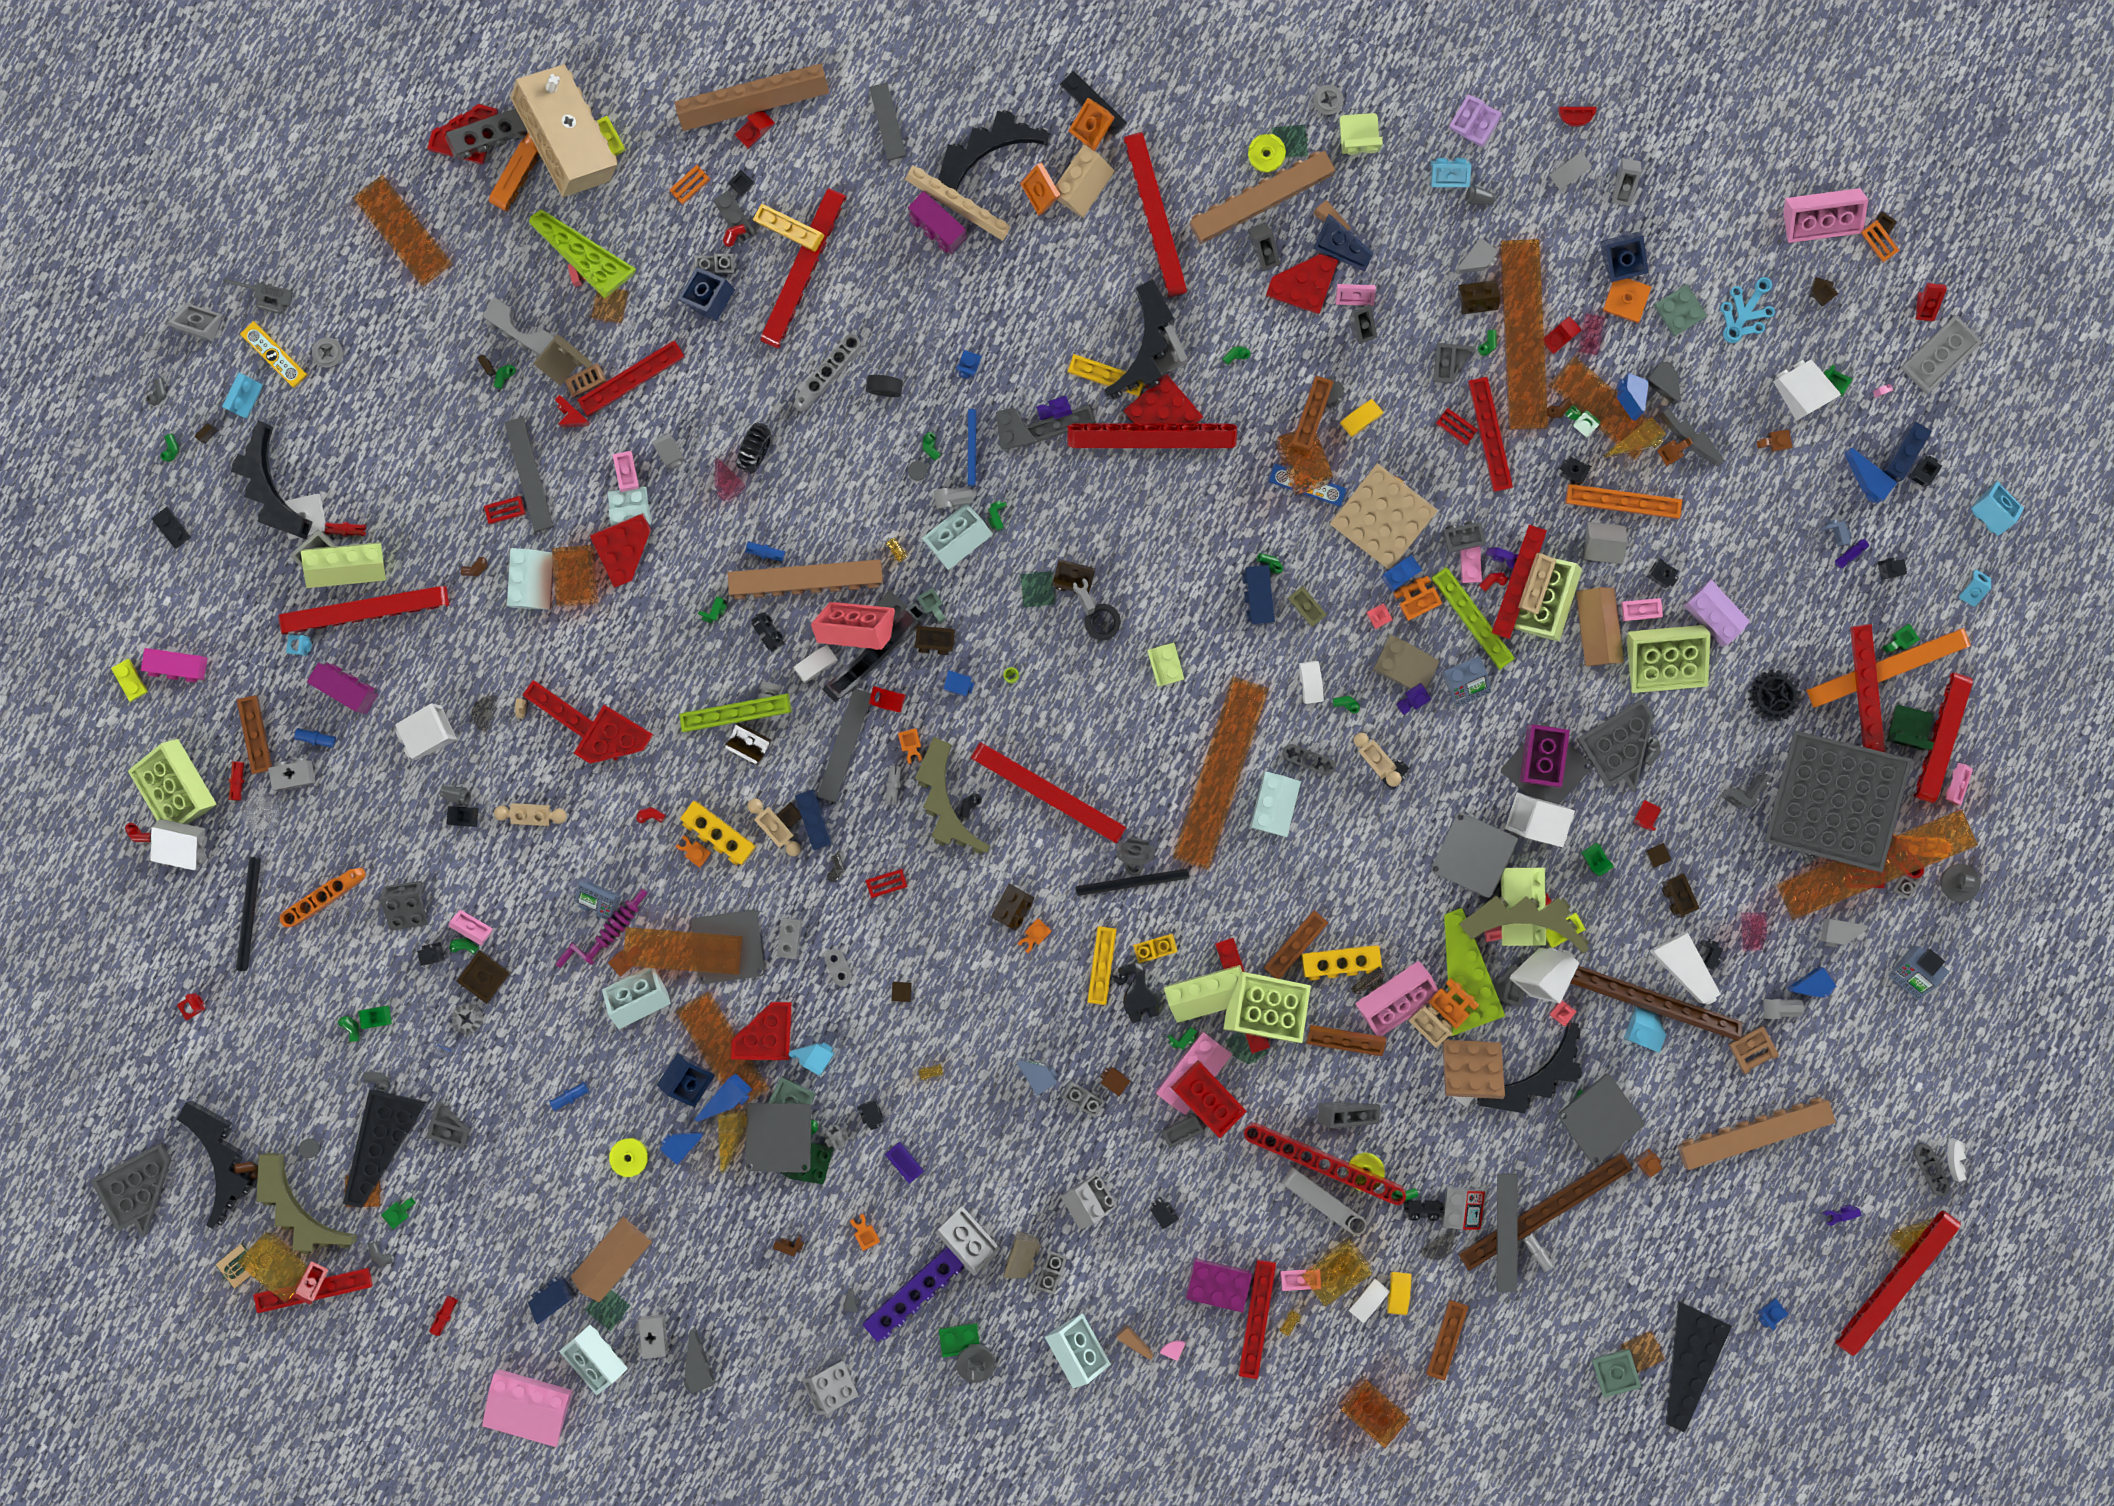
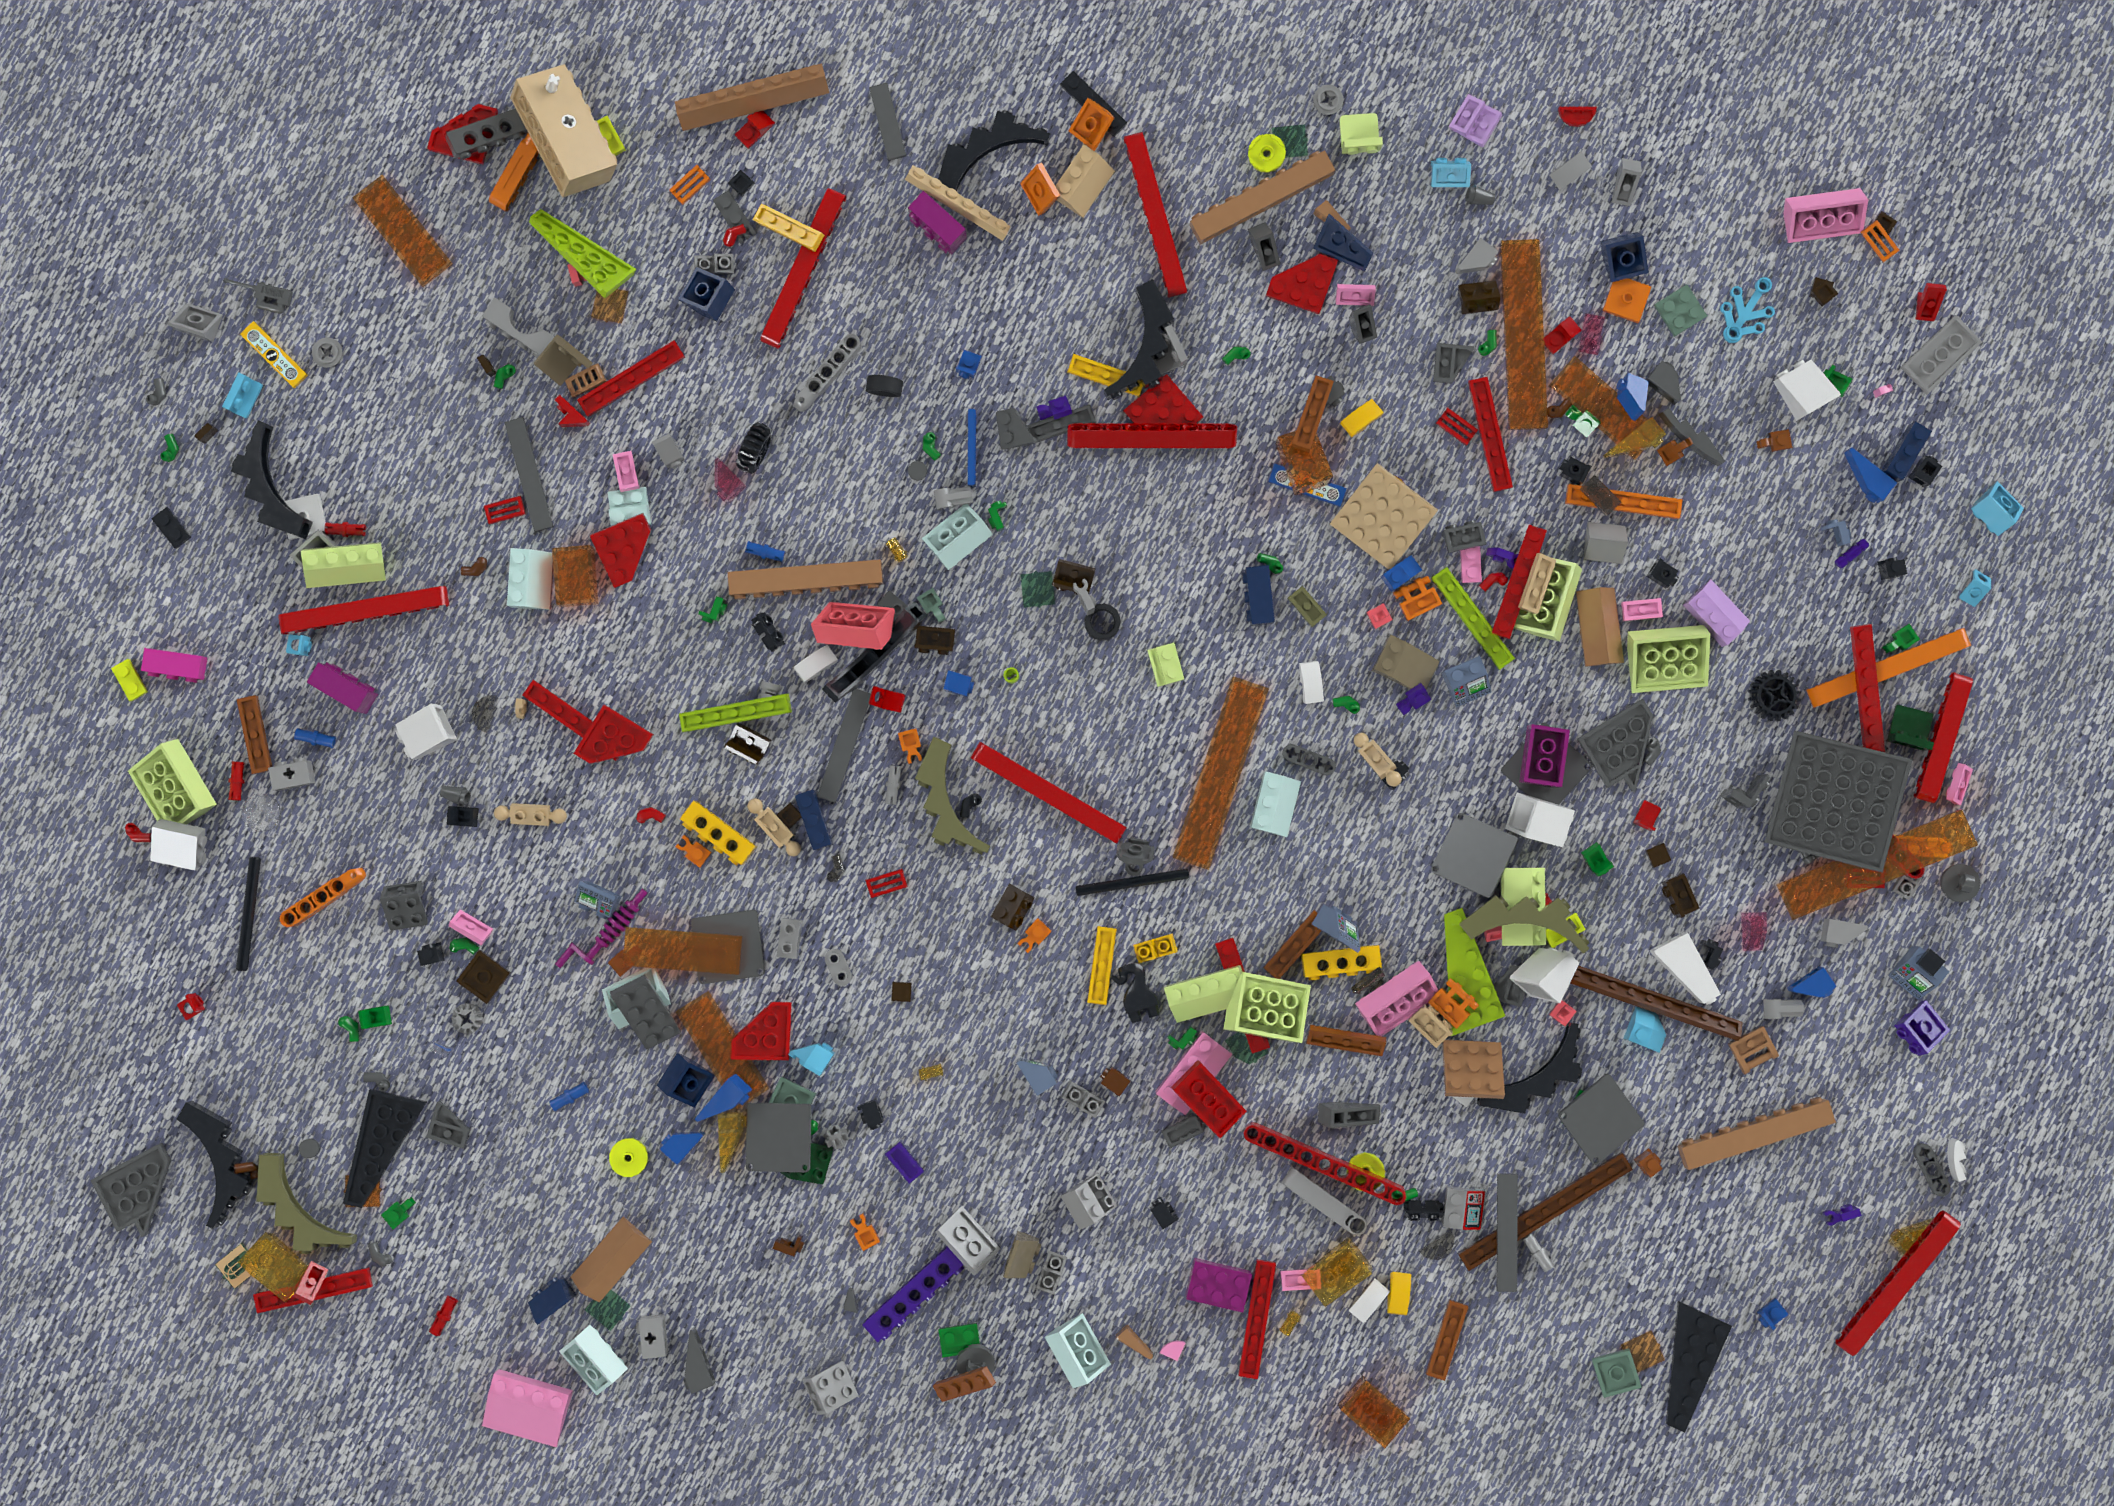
none -> dark grey plate [610,975,681,1050]
none -> dark orange plate [932,1366,996,1402]
none -> sand blue slope [1312,905,1360,953]
none -> clear smoke plate [1580,475,1621,516]
none -> dark purple plate [1894,1000,1950,1056]

